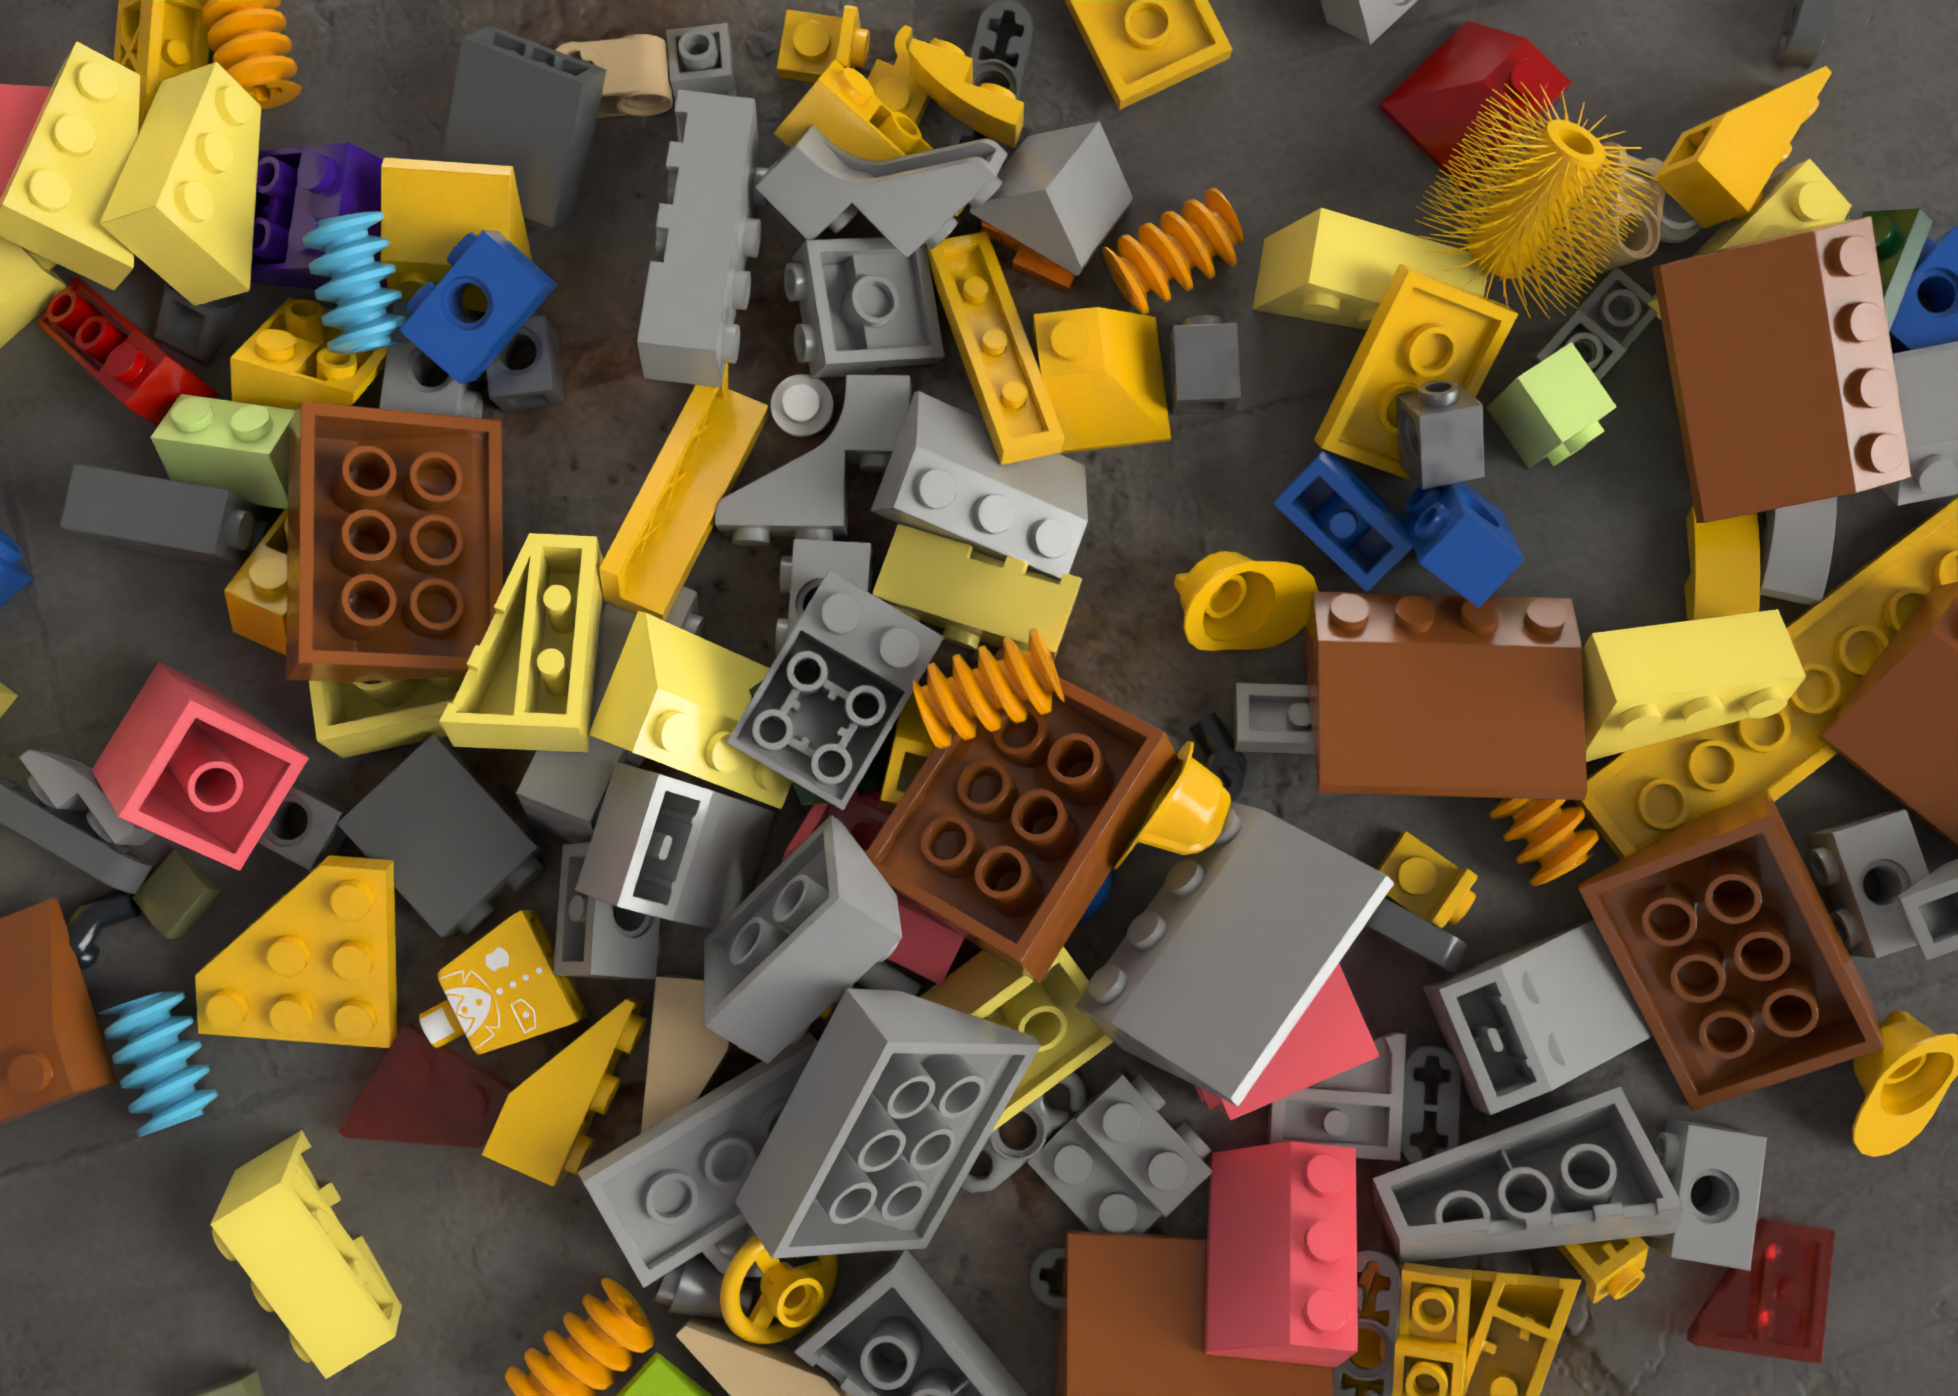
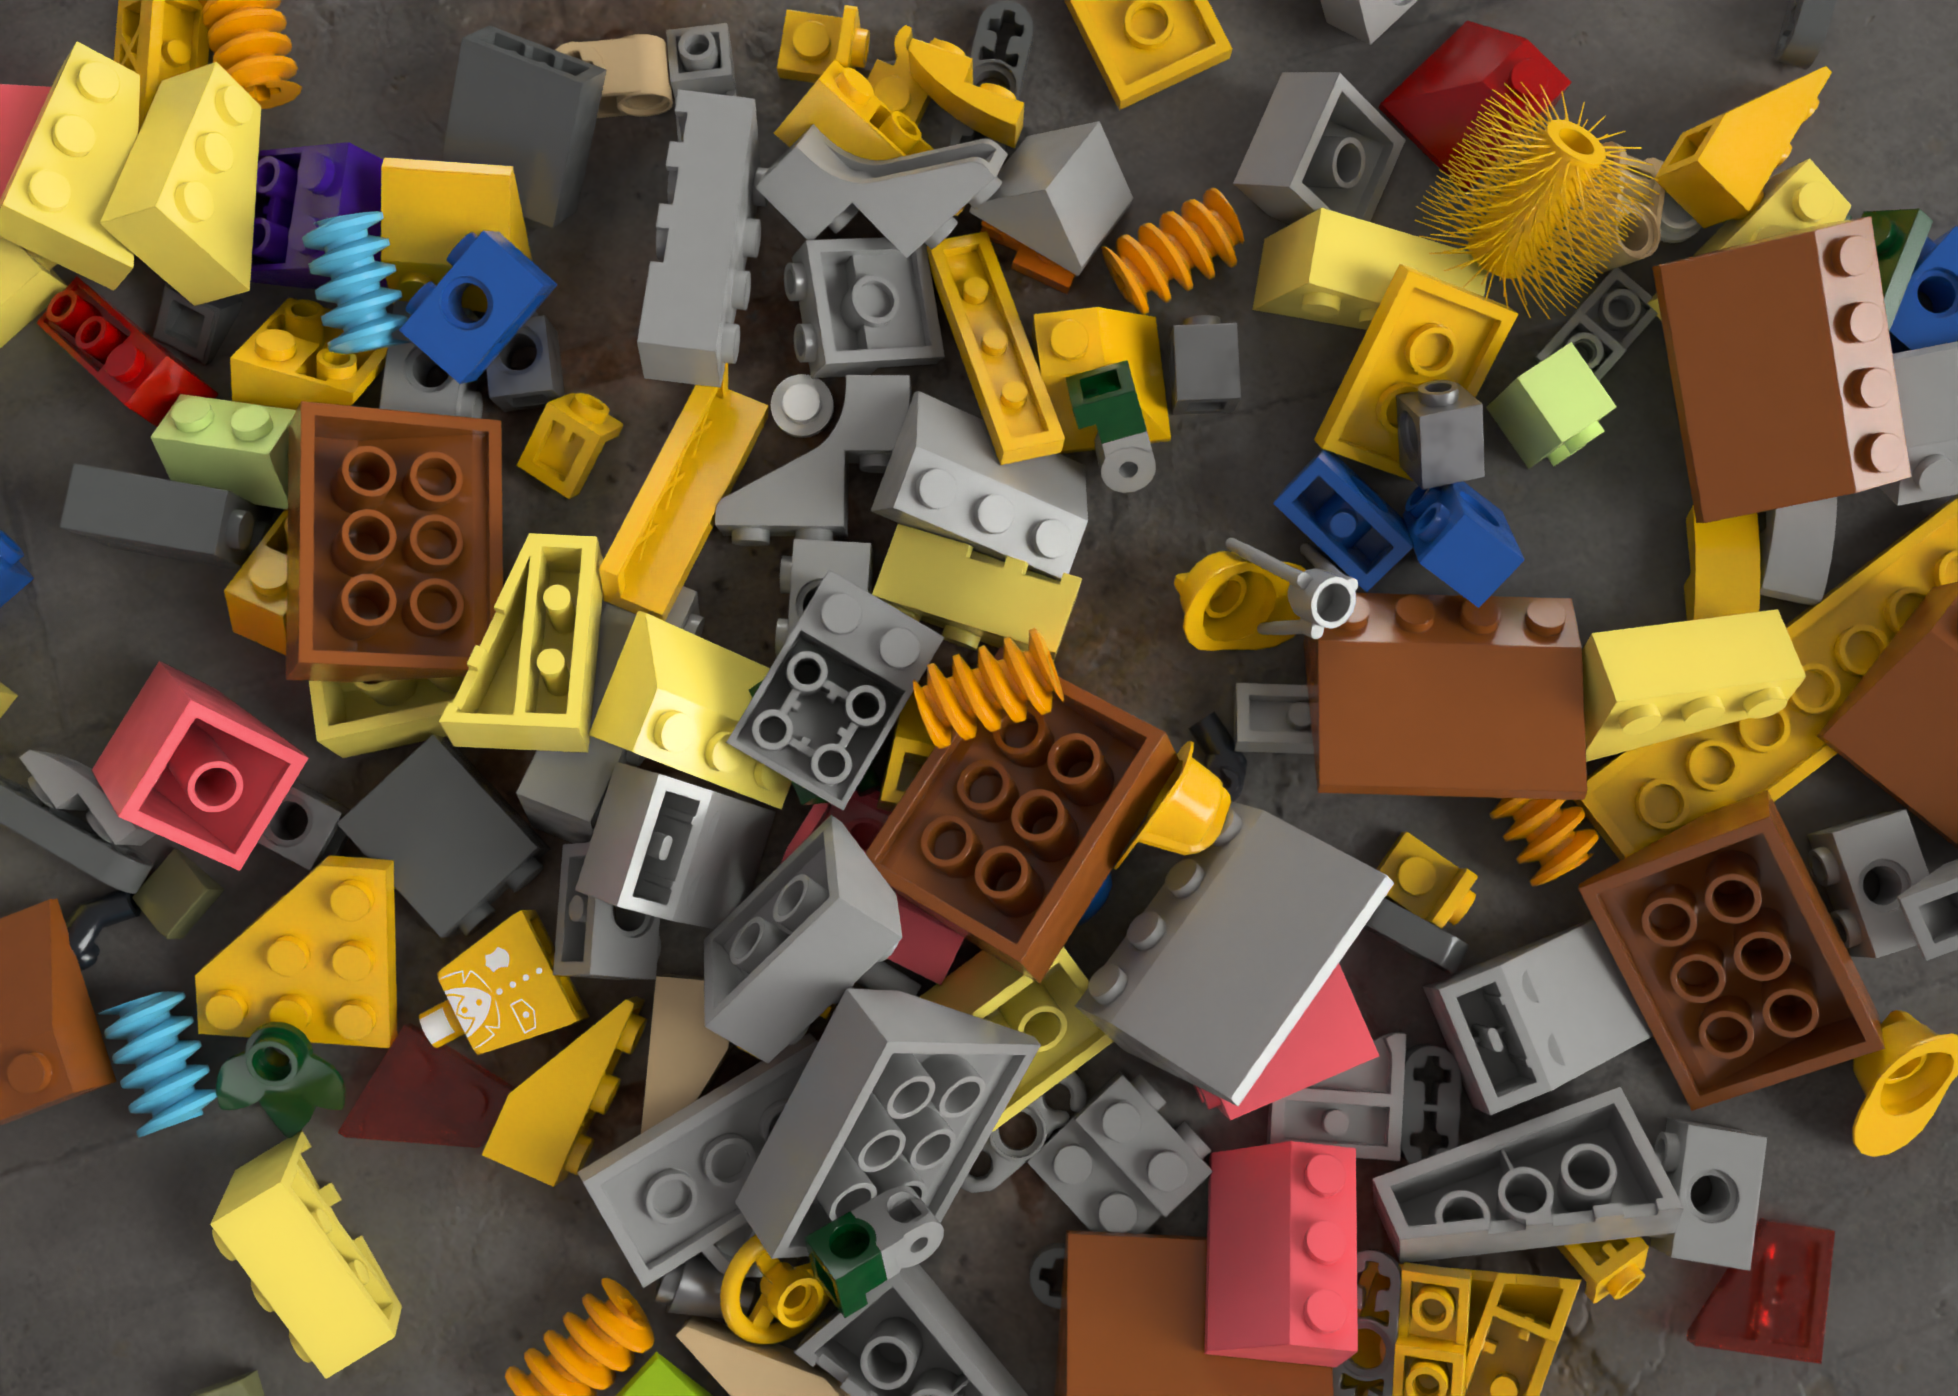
none -> dark green plate [216,1022,346,1138]
none -> yellow bracket [516,393,624,499]
none -> leg [804,1185,944,1318]
none -> dark green leg [1066,360,1156,493]
none -> light grey plant [1225,538,1358,639]
none -> light grey slope [1233,72,1406,224]

